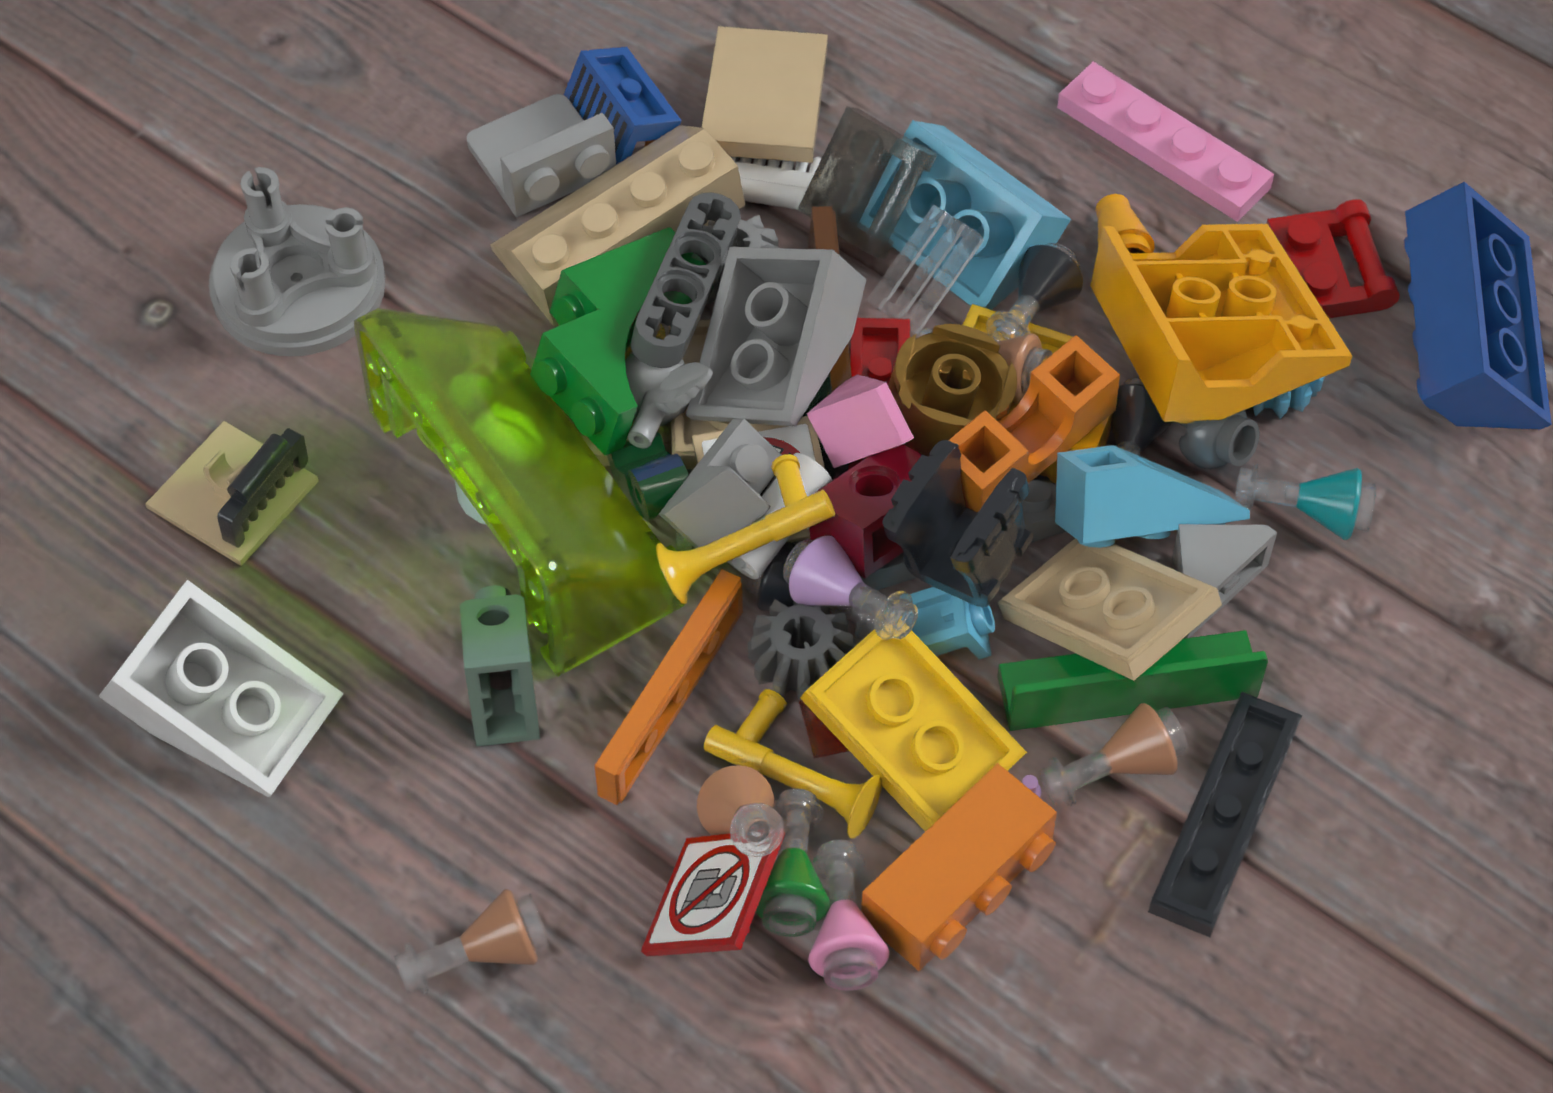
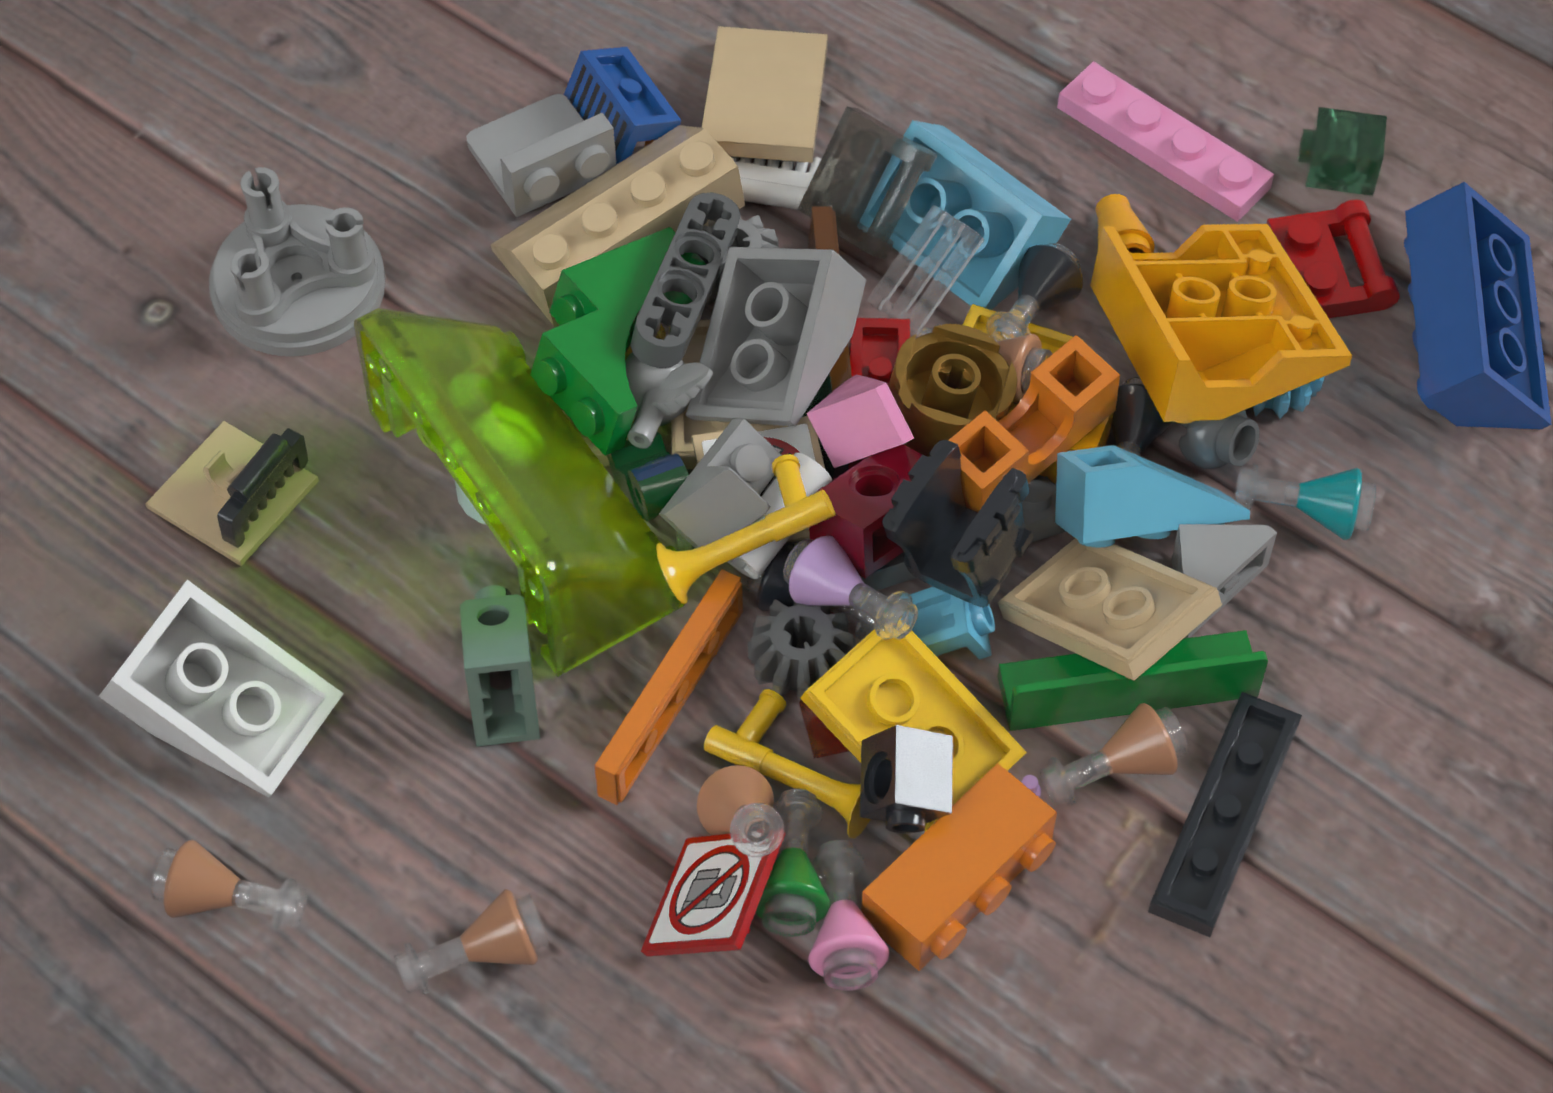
none -> piece [151,840,307,931]
none -> brick [860,725,953,833]
none -> clear green brick [1298,107,1387,196]

